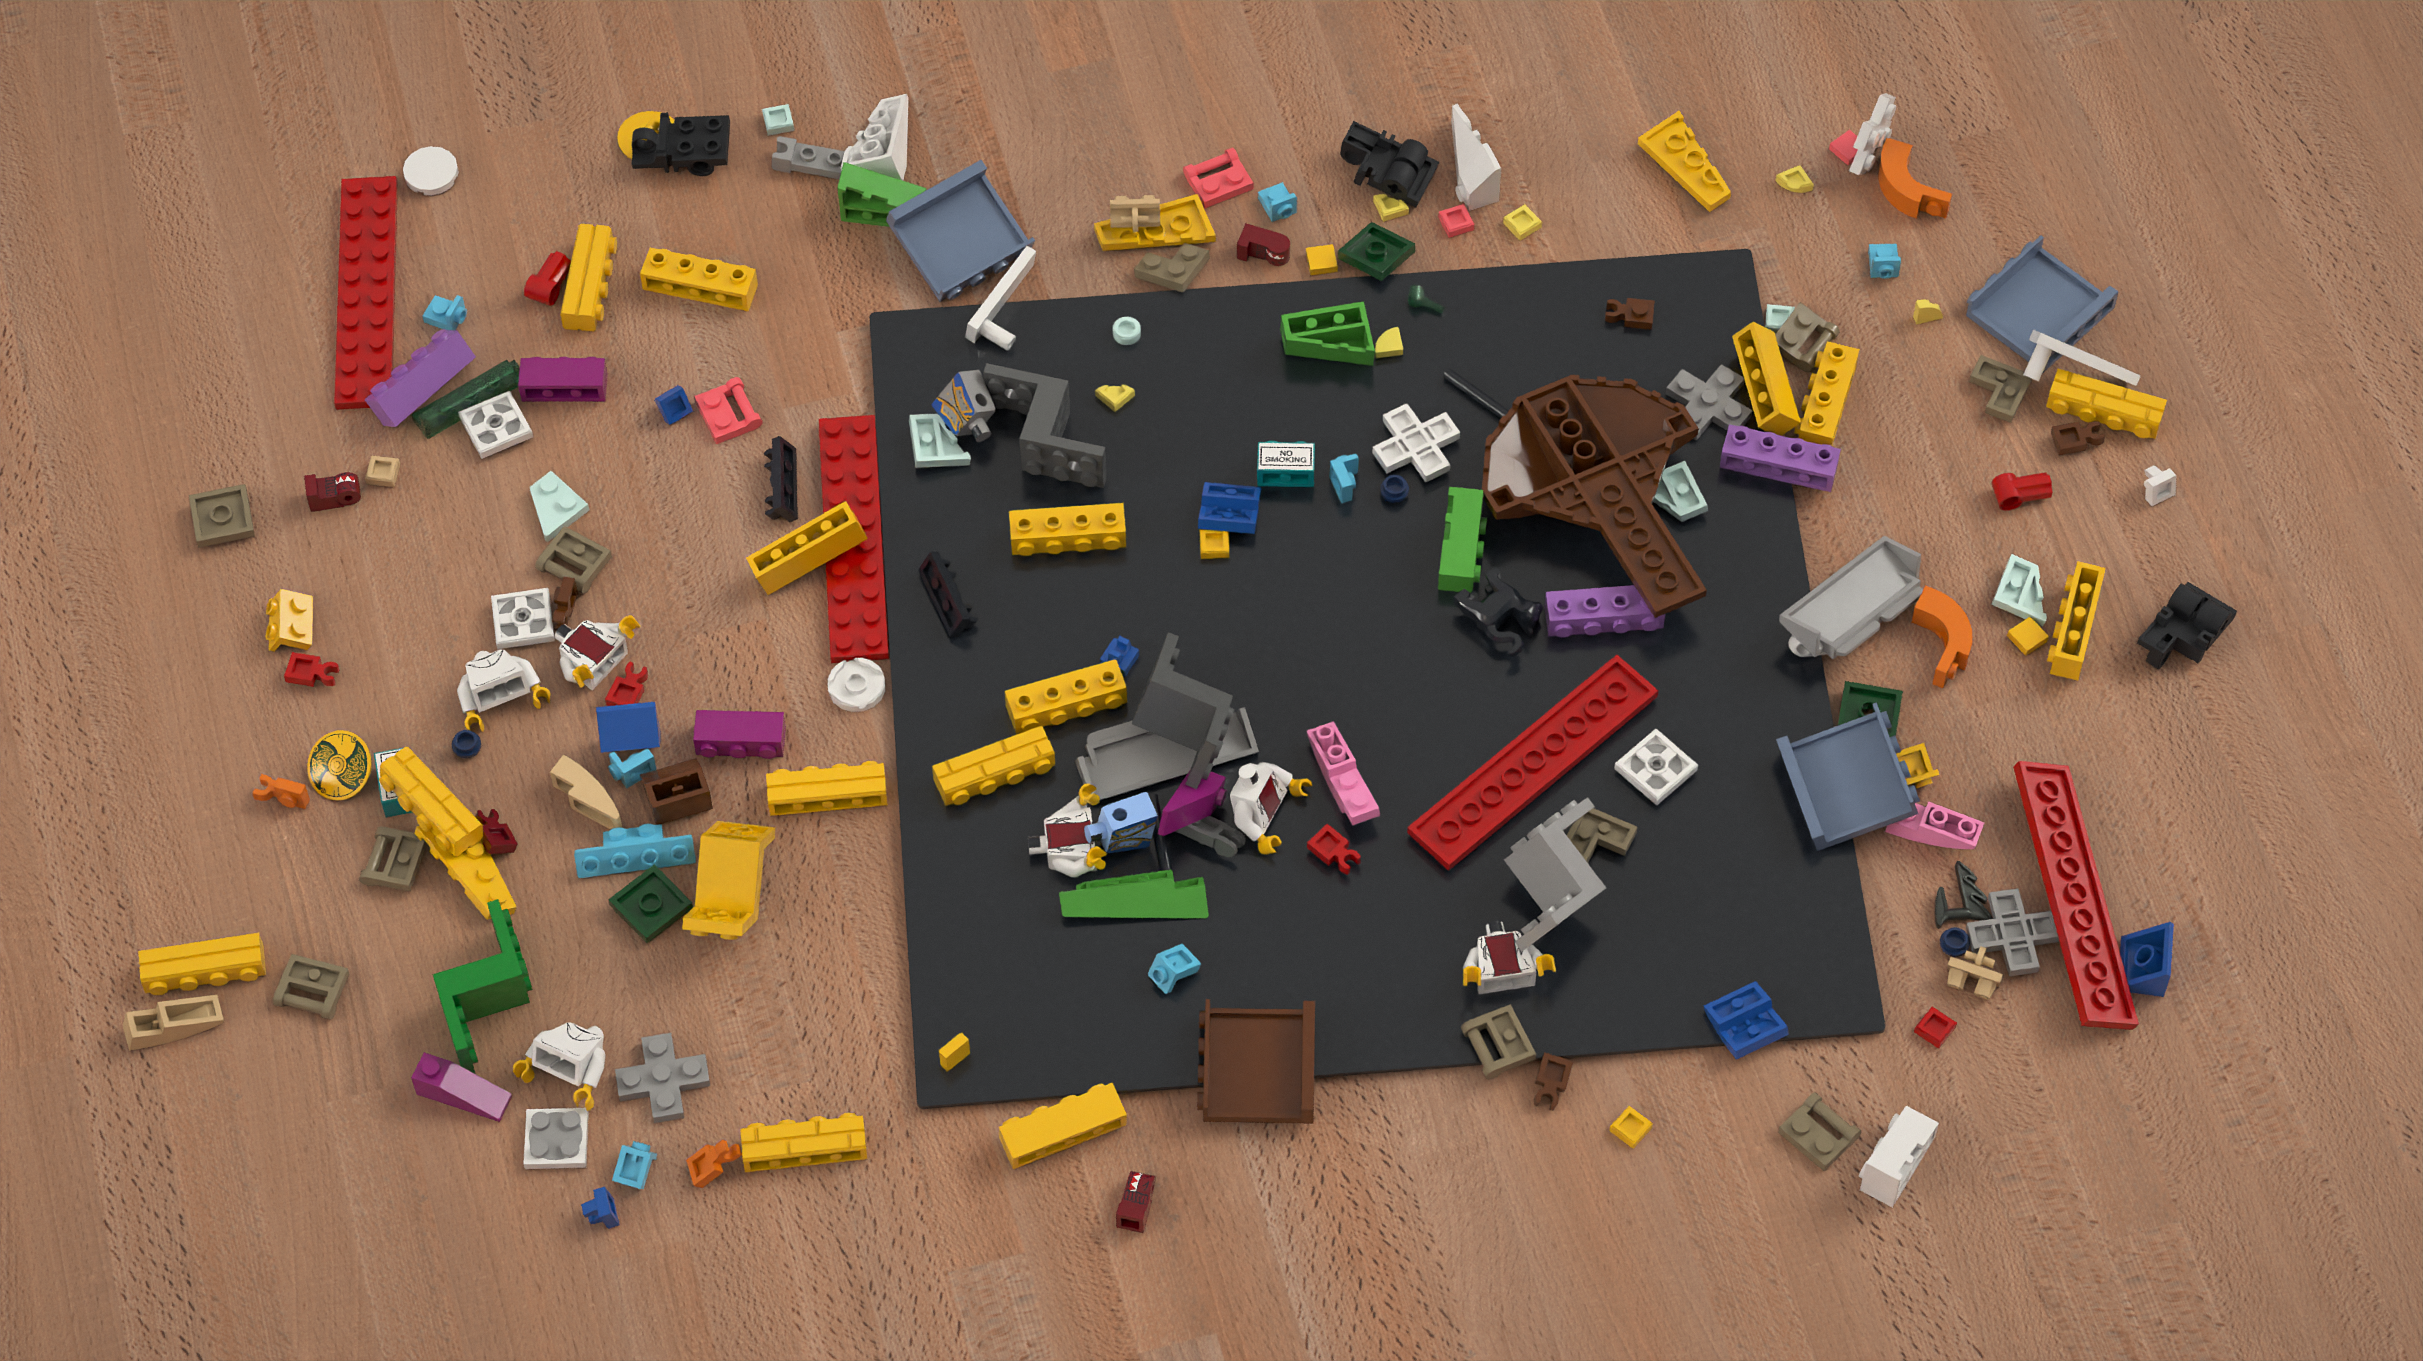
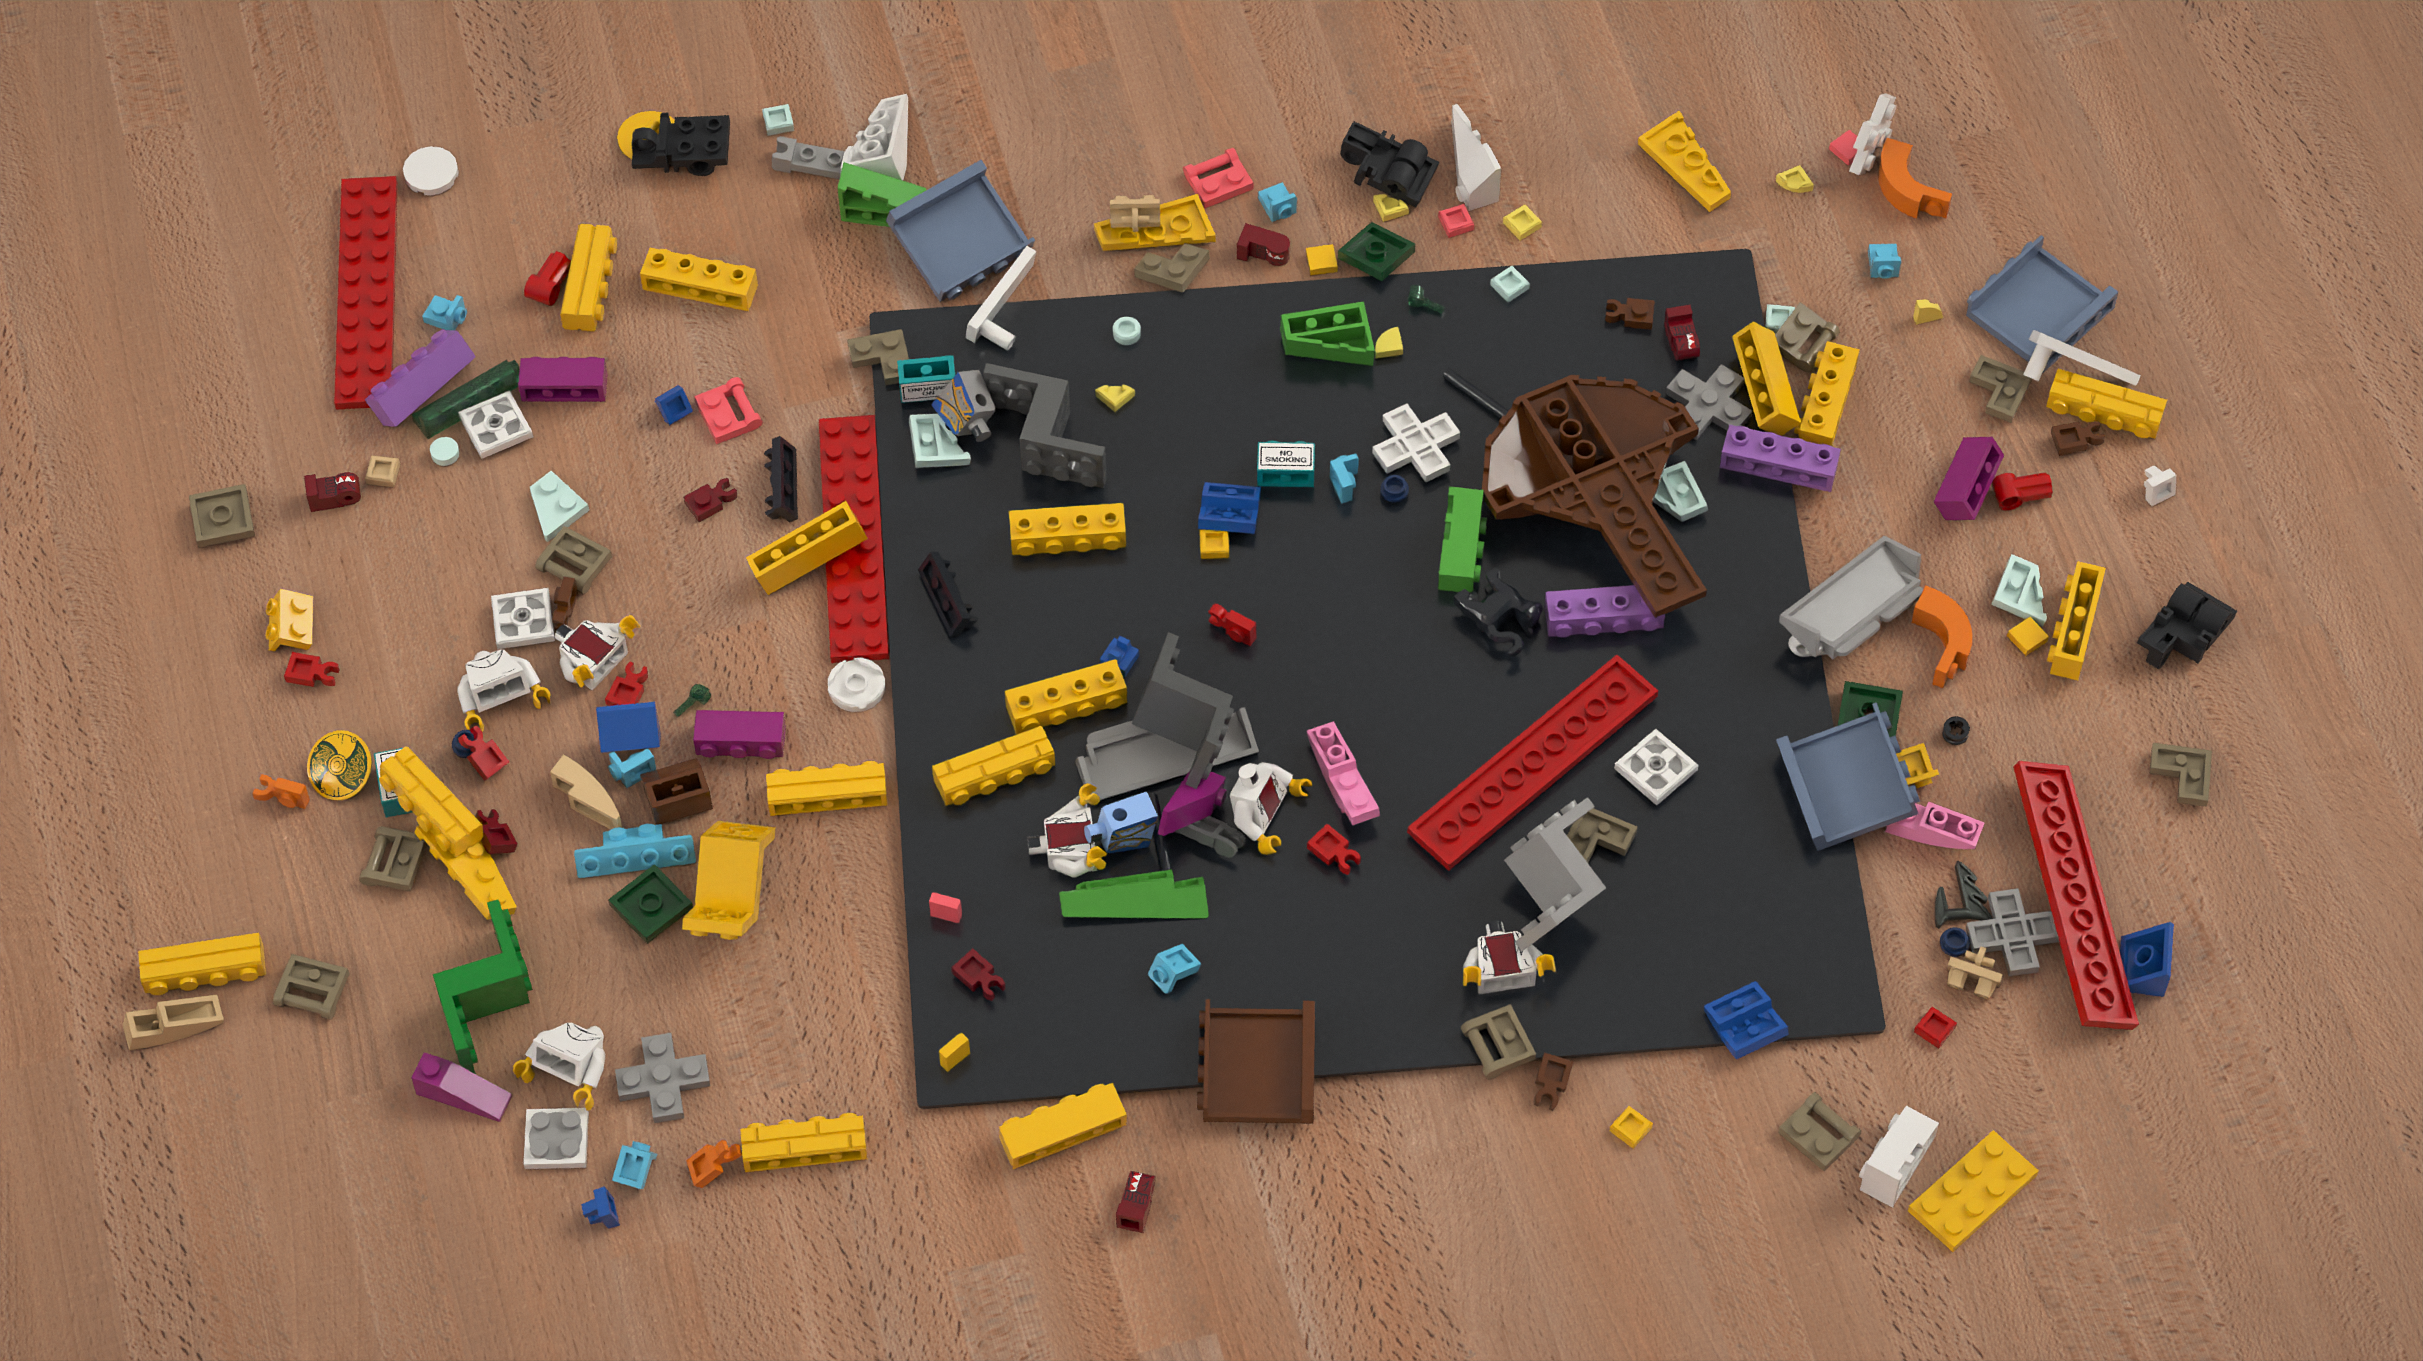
none -> light aqua tile [430,437,459,466]
none -> red plate [458,725,509,781]
none -> clear green hand [673,684,711,717]
none -> dark red plate [683,478,738,522]
none -> dark tan plate [847,329,909,385]
none -> teal brick [897,355,955,403]
none -> coral tile [929,893,962,923]
none -> dark red plate [951,948,1006,1001]
none -> red plate [1208,603,1256,646]
none -> light aqua tile [1490,266,1530,303]
none -> dark red leg [1664,305,1700,361]
none -> yellow plate [1908,1130,2039,1252]
none -> magenta brick [1934,436,2004,520]
none -> black bush [1942,716,1970,745]
none -> dark tan plate [2149,743,2212,807]

